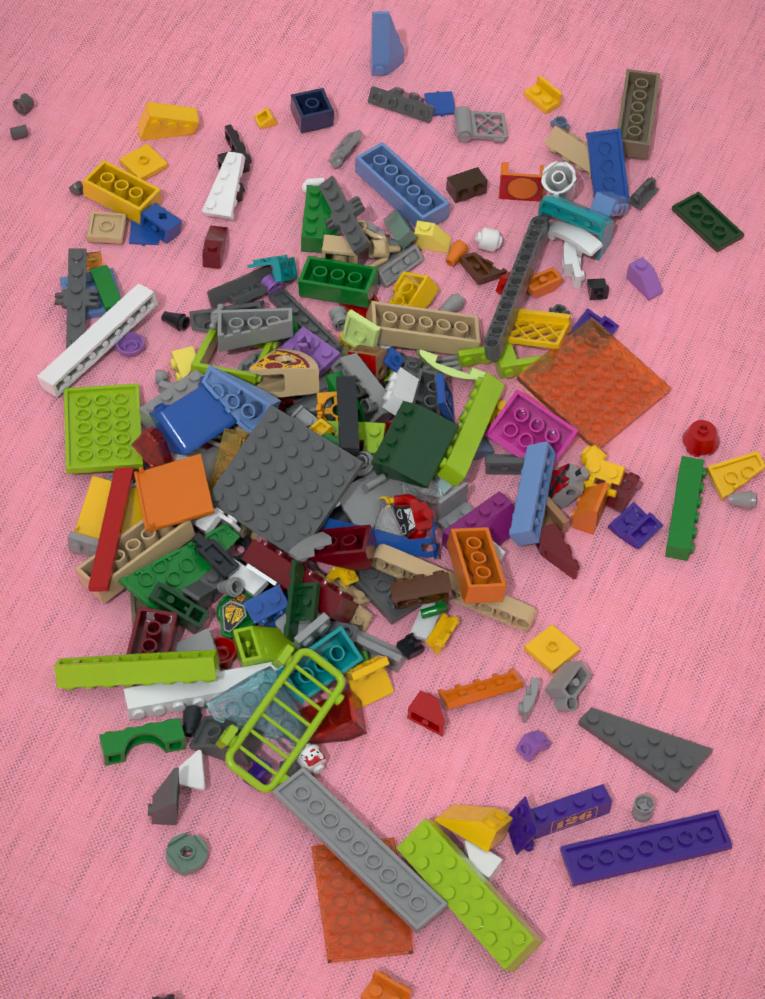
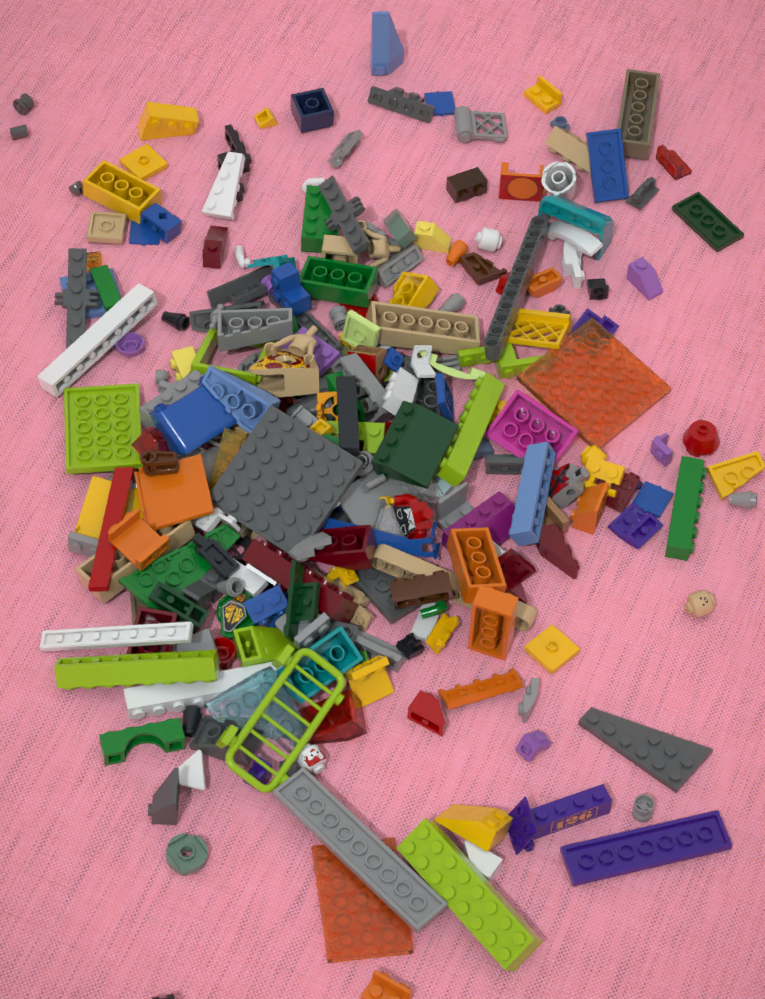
medium blue brick [355,142,450,228] -> none
light grey hinge [545,661,592,712] -> none
medium blue brick [591,191,629,216] -> none
none -> white tile [40,622,193,652]
none -> orange panel [108,508,170,572]
none -> reddish brown piece [140,450,180,476]
none -> white arm [235,246,250,269]
none -> tan piece [264,325,318,368]
none -> blue brick [271,262,312,316]
none -> white bracket [410,345,436,378]
none -> orange brick [467,585,519,661]
none -> dark red bracket [498,548,536,604]
none -> blue piece [631,481,674,518]
none -> medium lavender bracket [650,433,673,466]
none -> clear red panel [656,145,692,181]
none -> tan head [685,590,716,618]

